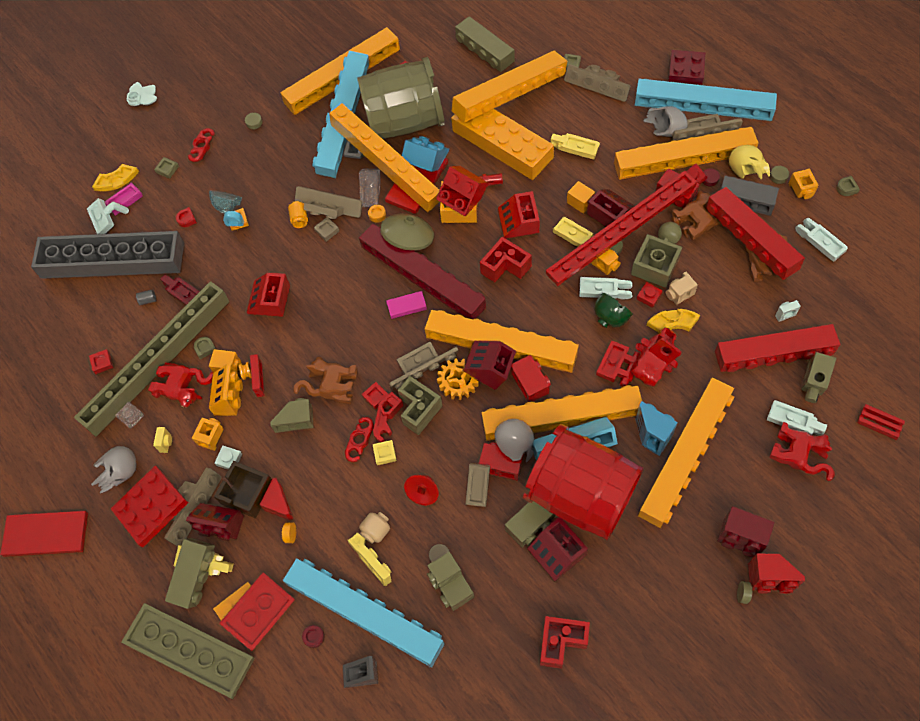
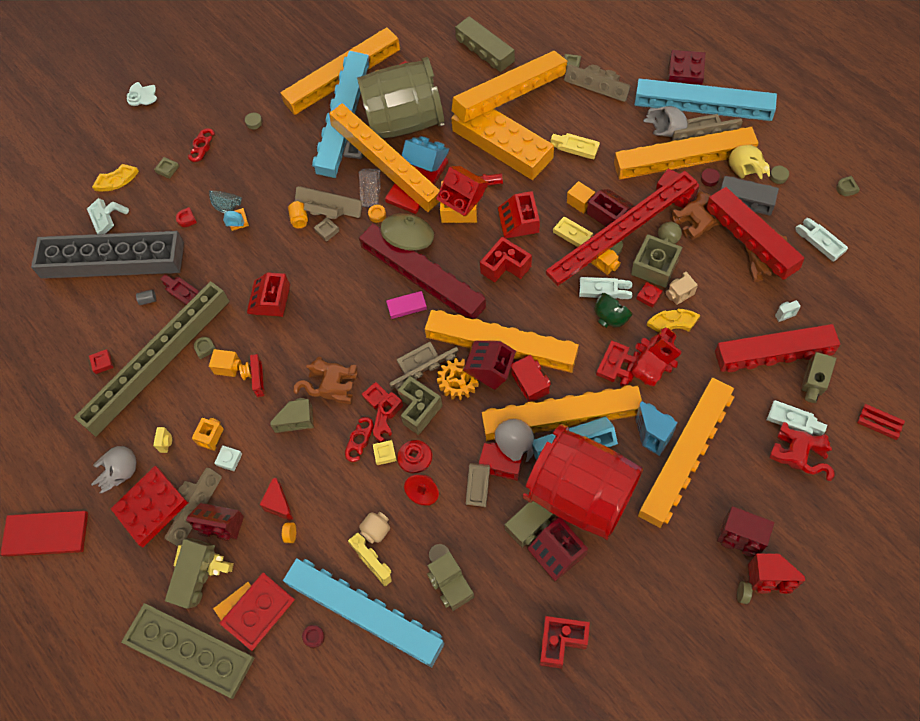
dark pink tile [105,183,143,216] -> none
clear plate [115,402,144,429] -> none
red animal [148,362,214,408] -> none
light orange slope [209,364,243,416] -> none
dark brown piece [214,461,272,519] -> none
dark grey slope [343,656,378,688] -> none
red plate [686,163,708,184] -> none
light orange brick [788,169,819,199] -> none
none -> red piece [397,440,432,474]

